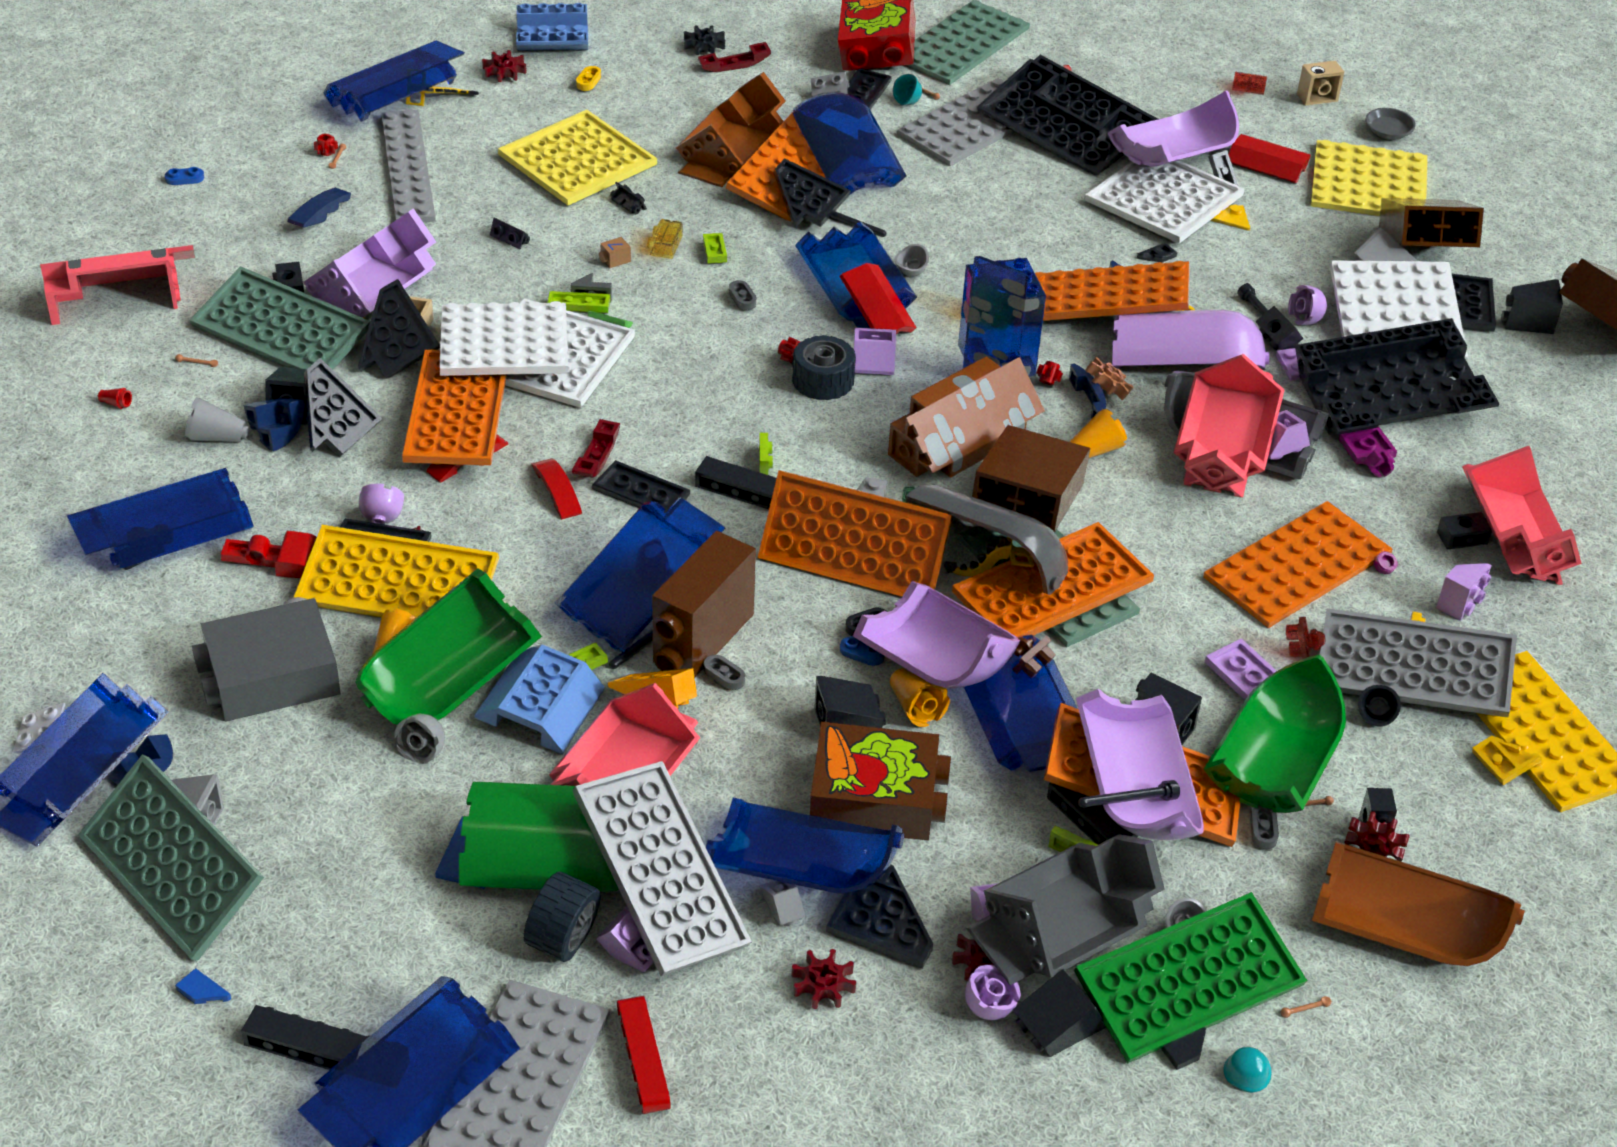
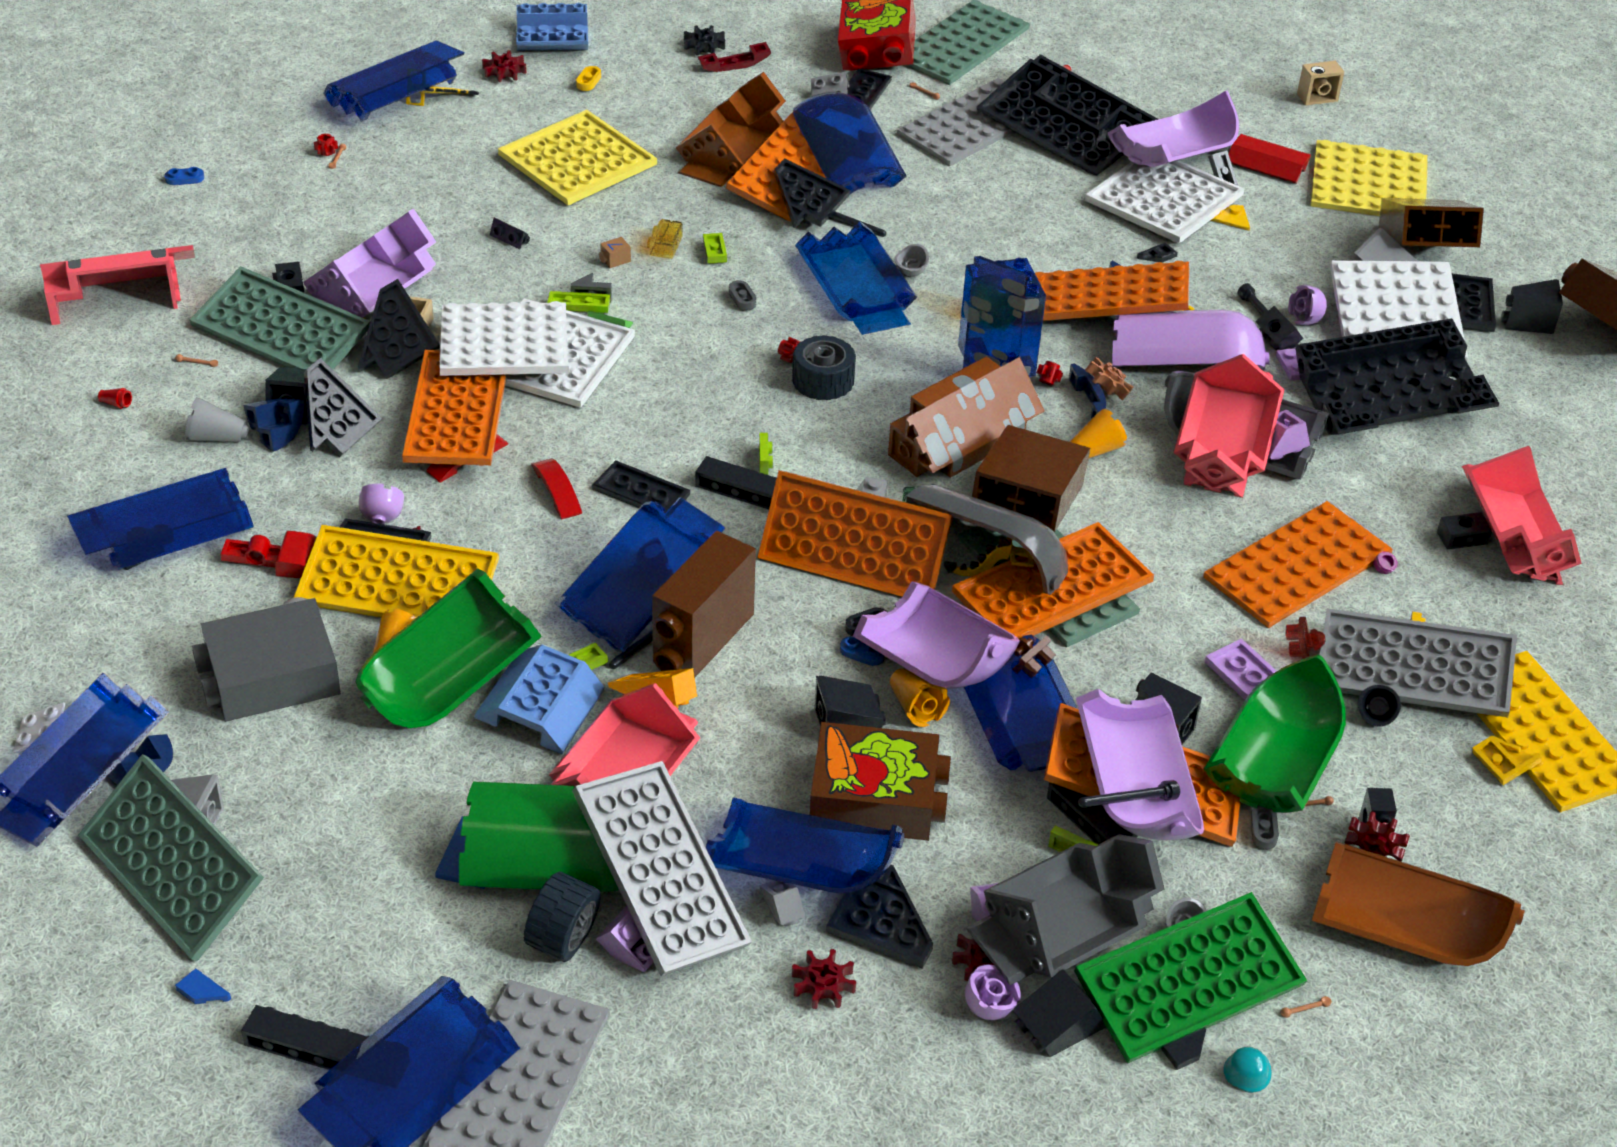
dark blue slope [287,187,351,228] -> none
light grey plate [381,109,436,222] -> none
light grey cylinder [394,713,445,764] -> none
dark red slope [572,419,620,478] -> none
black hinge [610,182,647,214] -> none
red beam [617,995,671,1114] -> none
dark grey plate [704,655,745,690] -> none
red slope [839,263,917,335] -> none
lavender slope [854,328,896,375] -> none
teal helmet [893,74,922,106] -> none
clear red hips [1232,71,1267,95] -> none
magenta plate [1339,427,1397,477] -> none
dark grey piece [1365,108,1416,140] -> none
lavender slope [1436,563,1492,621] -> none

